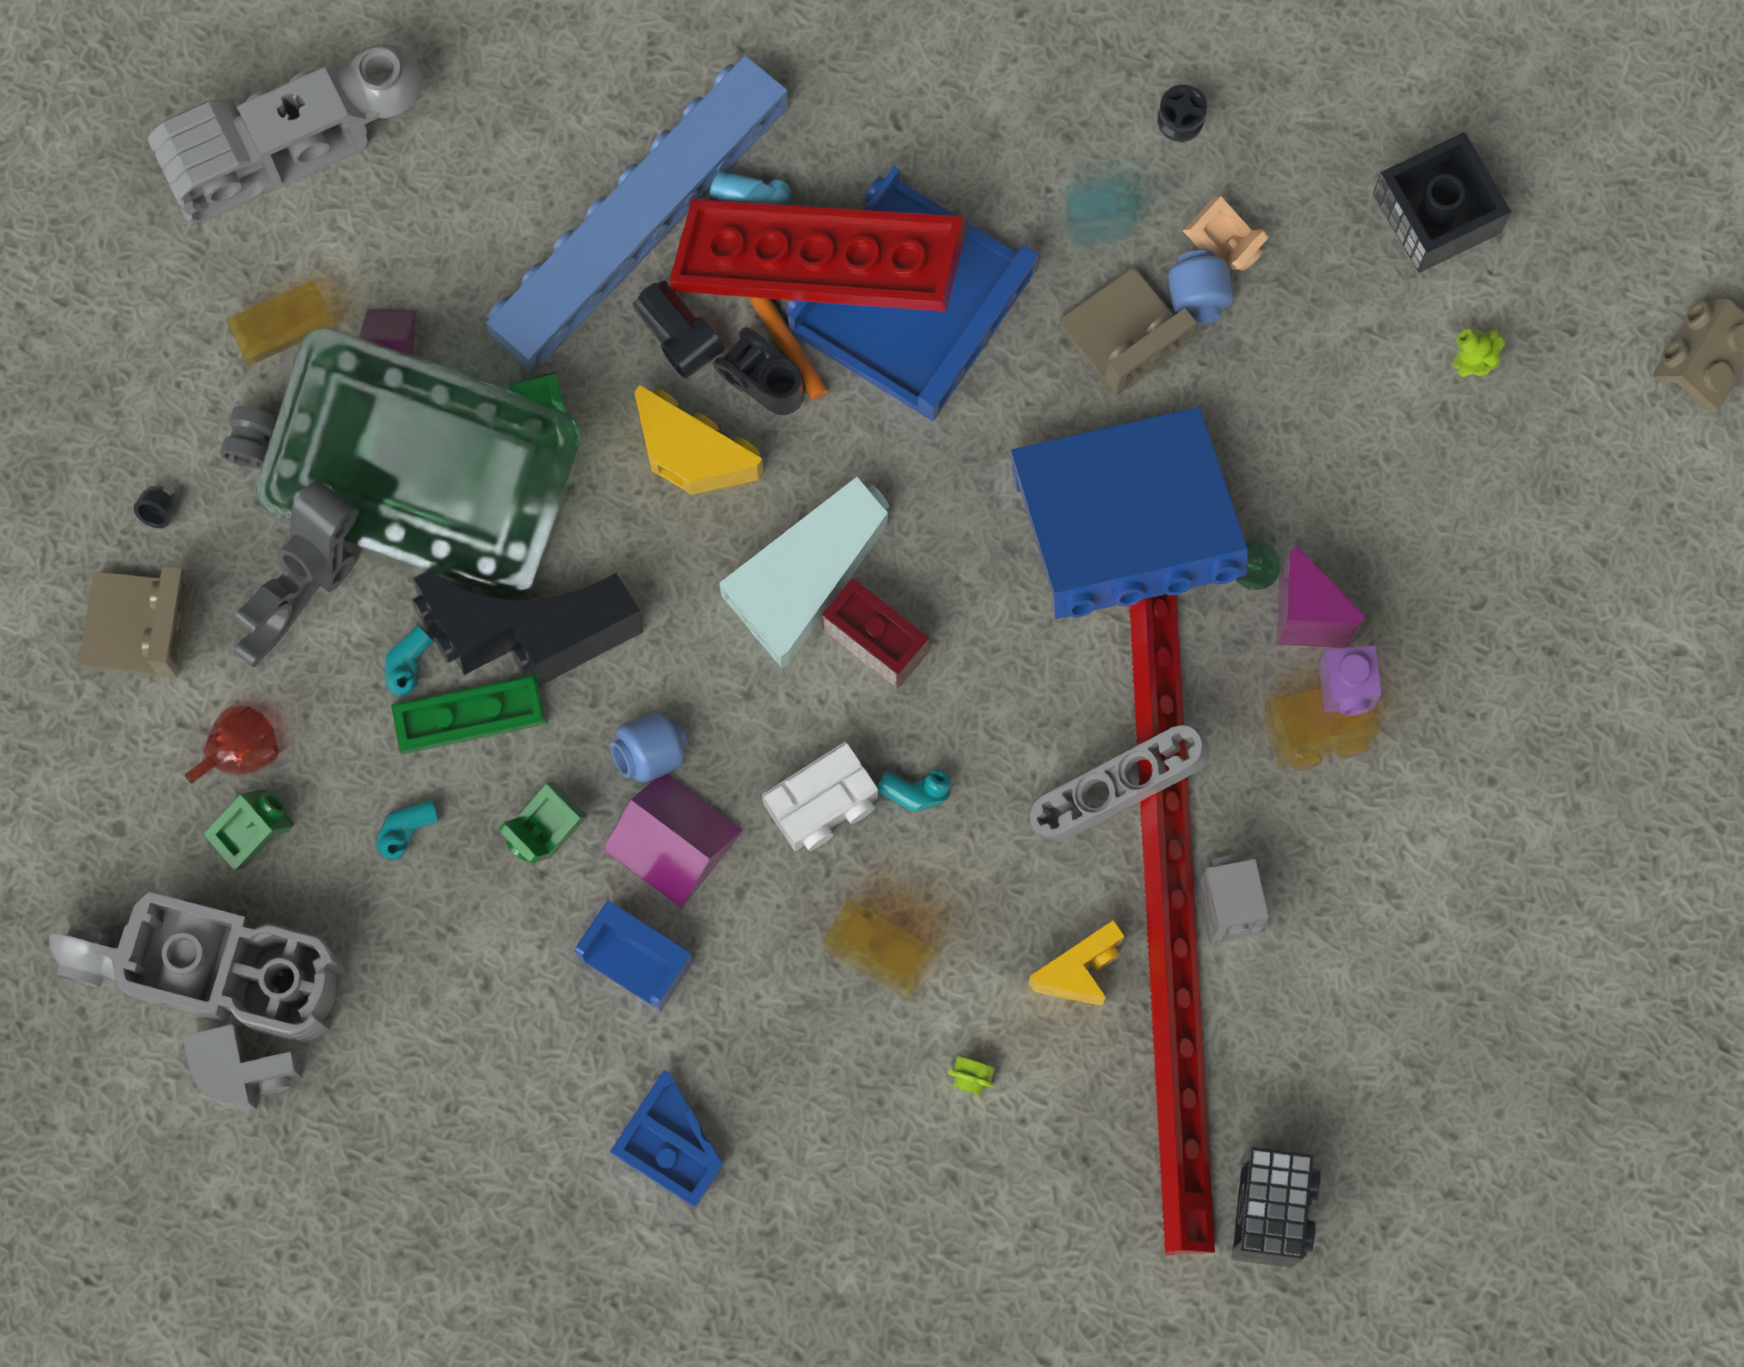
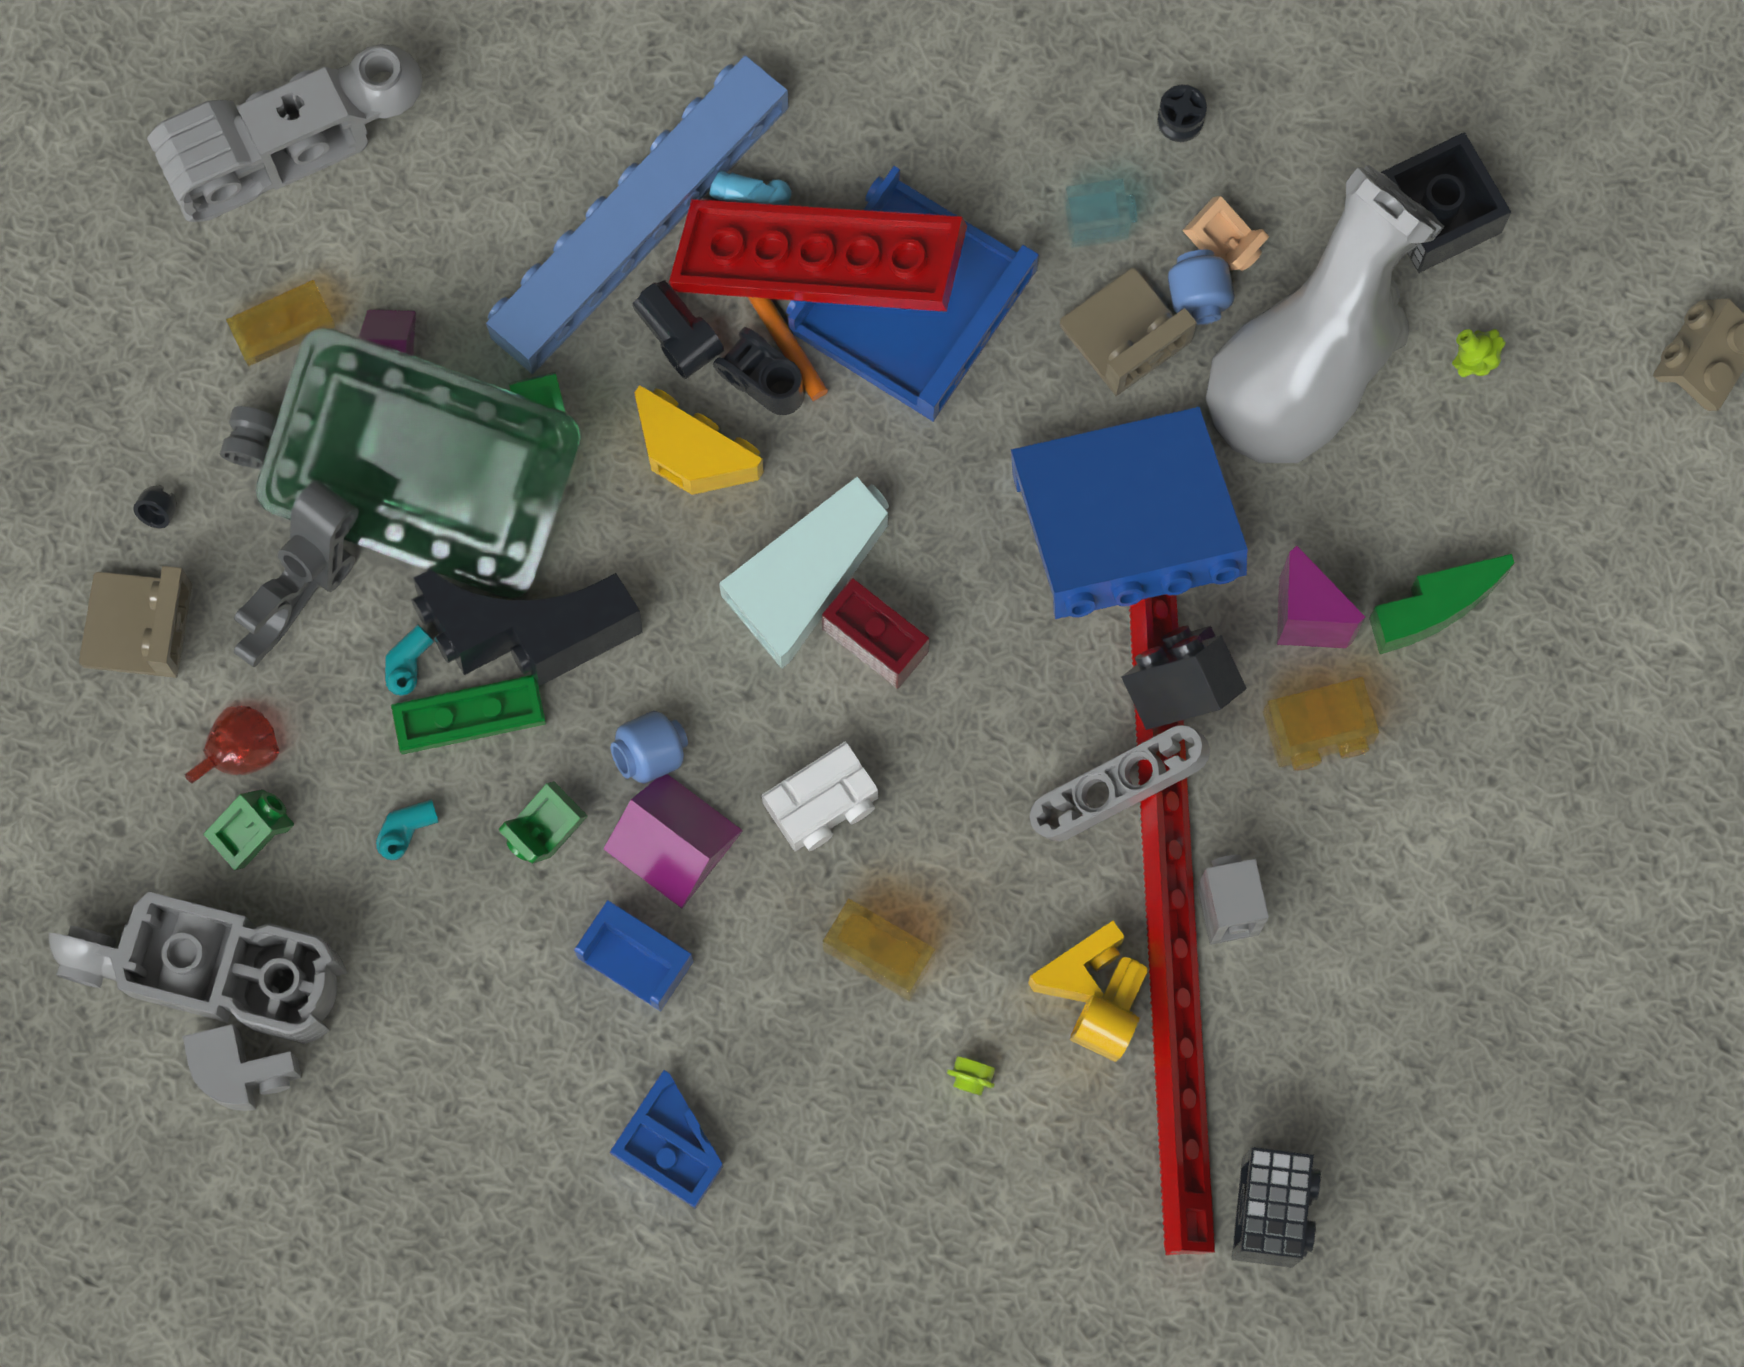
teal arm [877,770,952,812] -> none
clear green tile [1235,540,1281,590] -> none
medium lavender brick [1319,645,1382,716] -> none
none -> yellow beam [1069,957,1147,1062]
none -> black brick [1121,625,1247,730]
none -> light grey animal [1205,165,1444,463]
none -> green slope [1369,554,1515,655]

